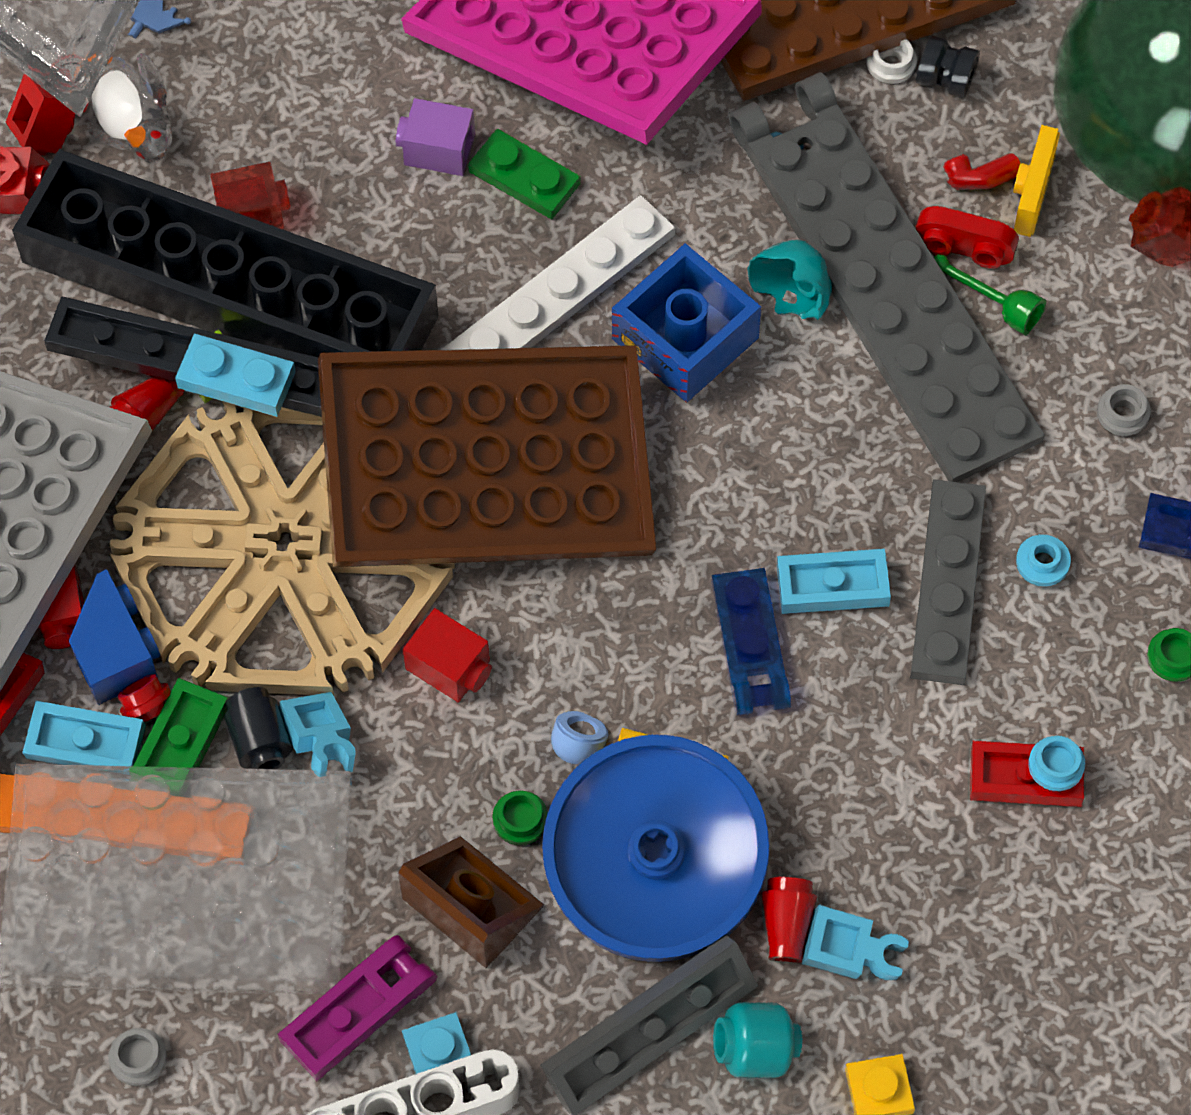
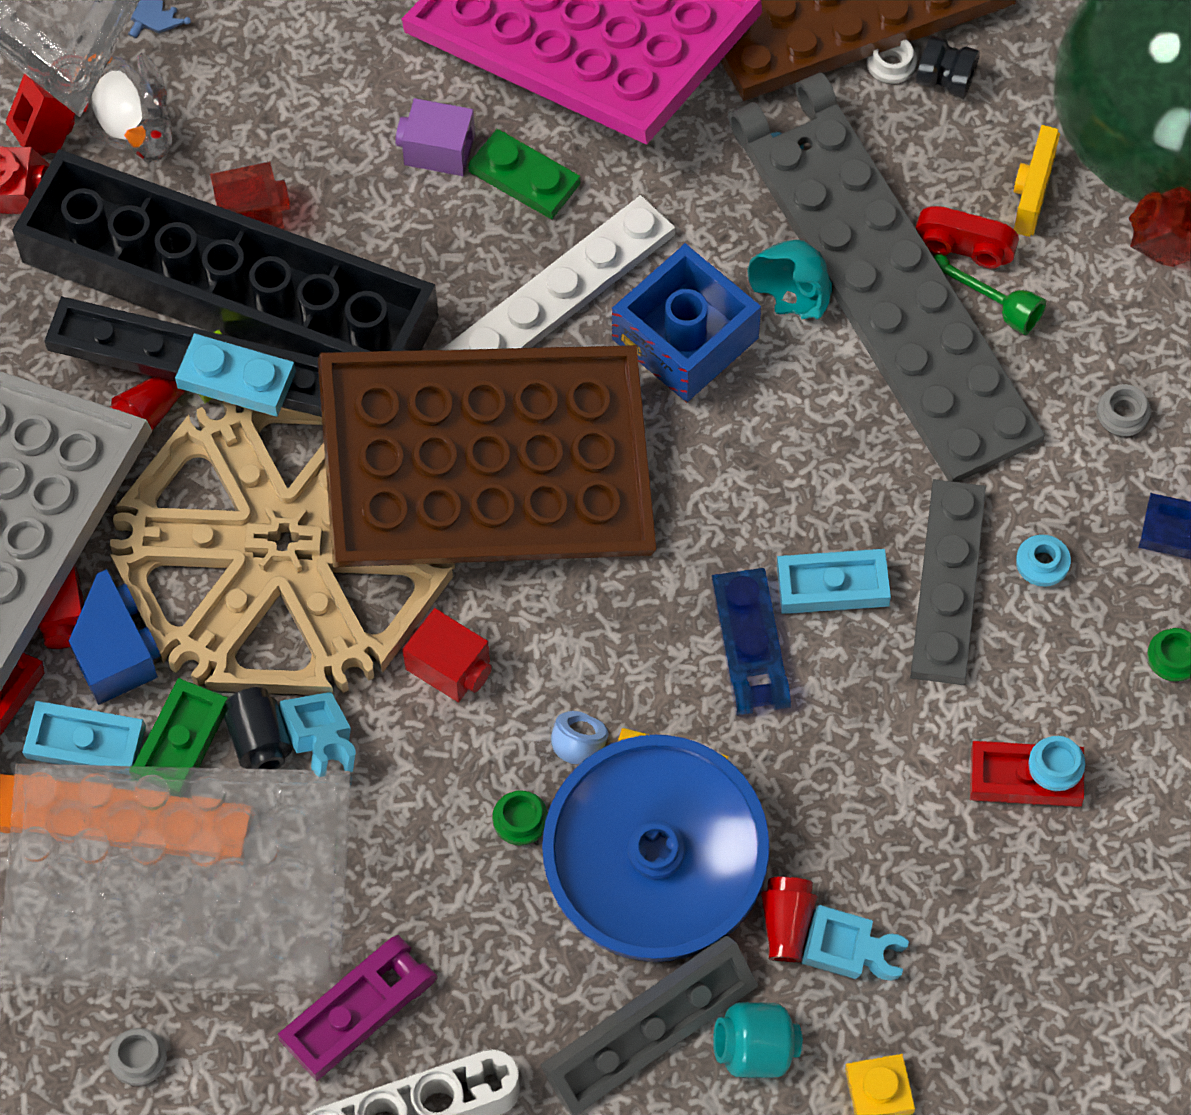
red plate [117,674,172,722] -> none
reddish brown slope [398,836,544,969] -> none
medium azure plate [402,1012,471,1074] -> none
red arm [943,153,1021,190] -> none

